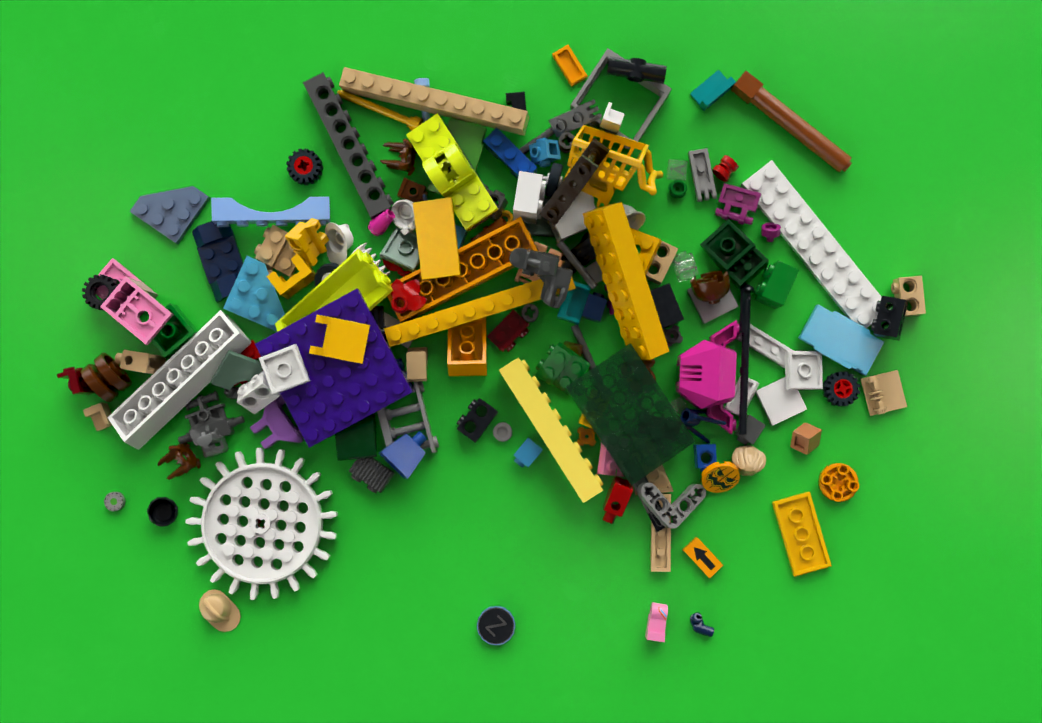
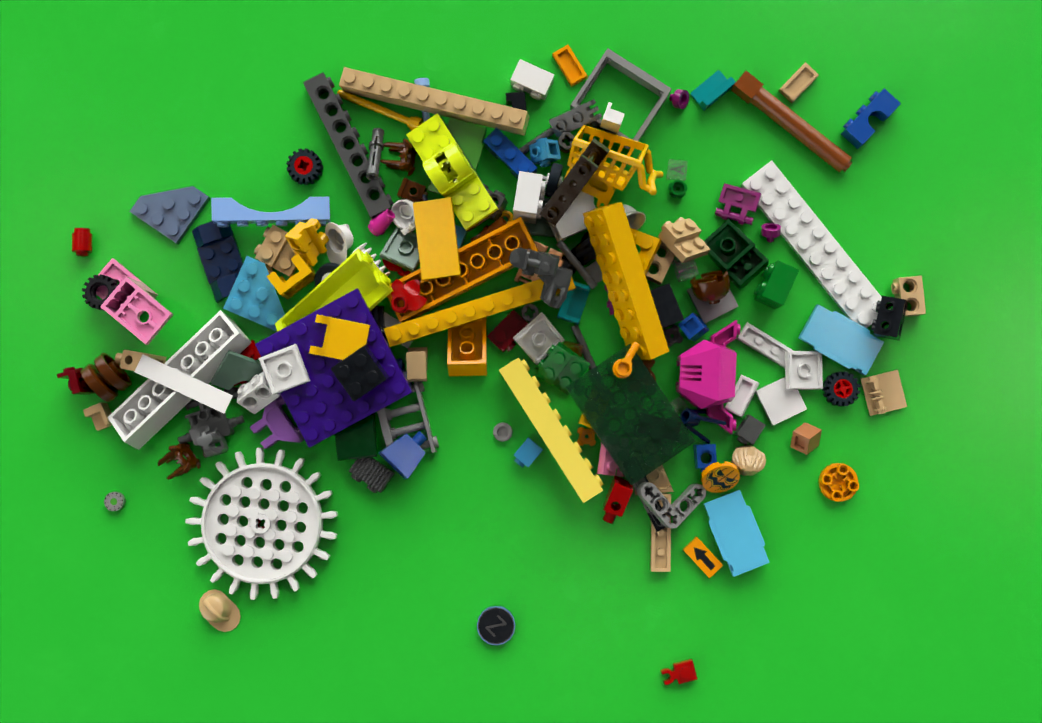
black hair [147,497,178,527] -> none
green brick [151,303,198,359] -> none
black brick [456,398,498,443] -> none
dark blue brick [581,292,607,323] -> none
black piece [607,56,667,84] -> none
bright pink leg [645,602,668,643] -> none
light grey hinge [688,148,717,202] -> none
arm [690,612,714,637] -> none
red wheel [712,155,739,182] -> none
black bar [739,284,755,435] -> none
yellow tile [772,491,832,577] -> none
none -> red brick [72,228,92,256]
none -> white sticker [134,354,233,413]
none -> black brick [331,344,389,402]
none -> dark grey pin [366,128,384,181]
none -> white brick [510,59,555,100]
none -> white plate [513,312,565,365]
none -> light orange plate [612,342,640,379]
none -> tan plate [658,217,710,263]
none -> red plate [661,659,697,685]
none -> magenta tile [669,89,689,109]
none -> blue brick [678,313,709,342]
none -> medium azure piece [703,490,770,577]
none -> tan tile [778,62,819,103]
none -> blue arch [841,88,901,149]

